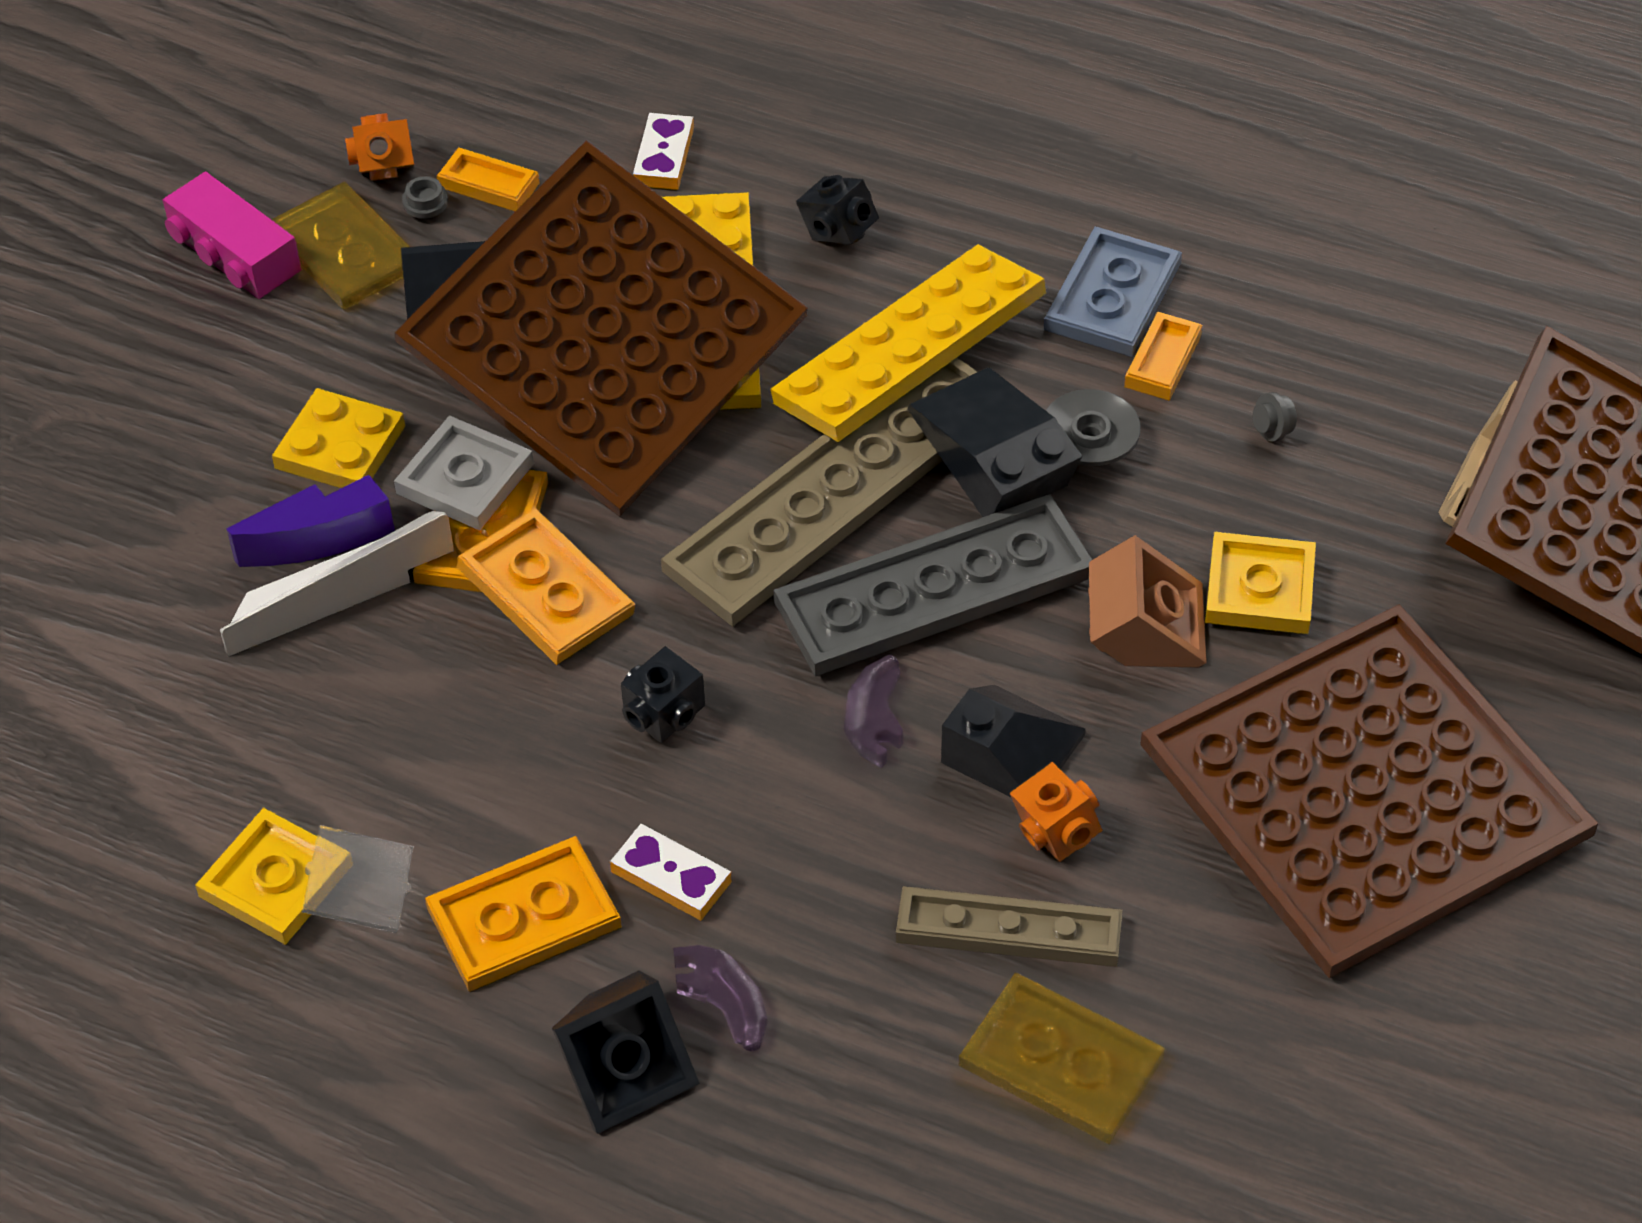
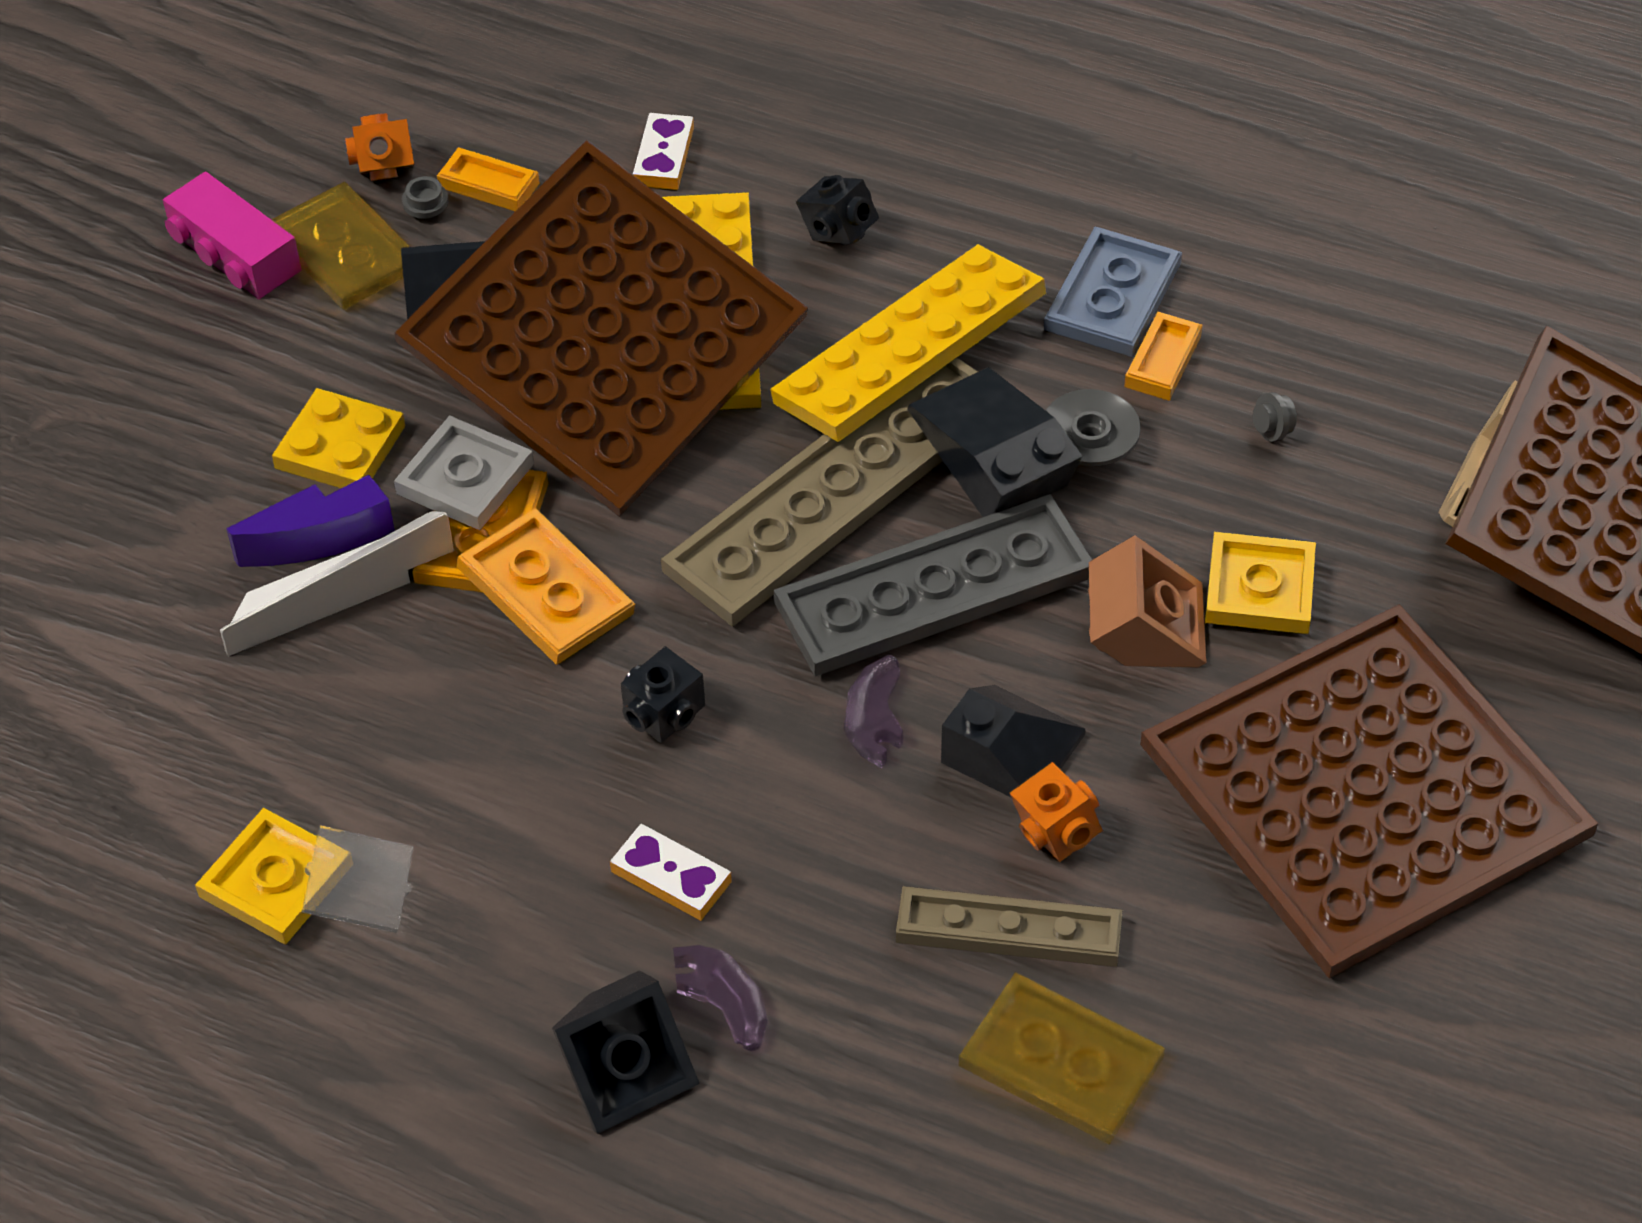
light orange tile [425,836,622,992] -> none

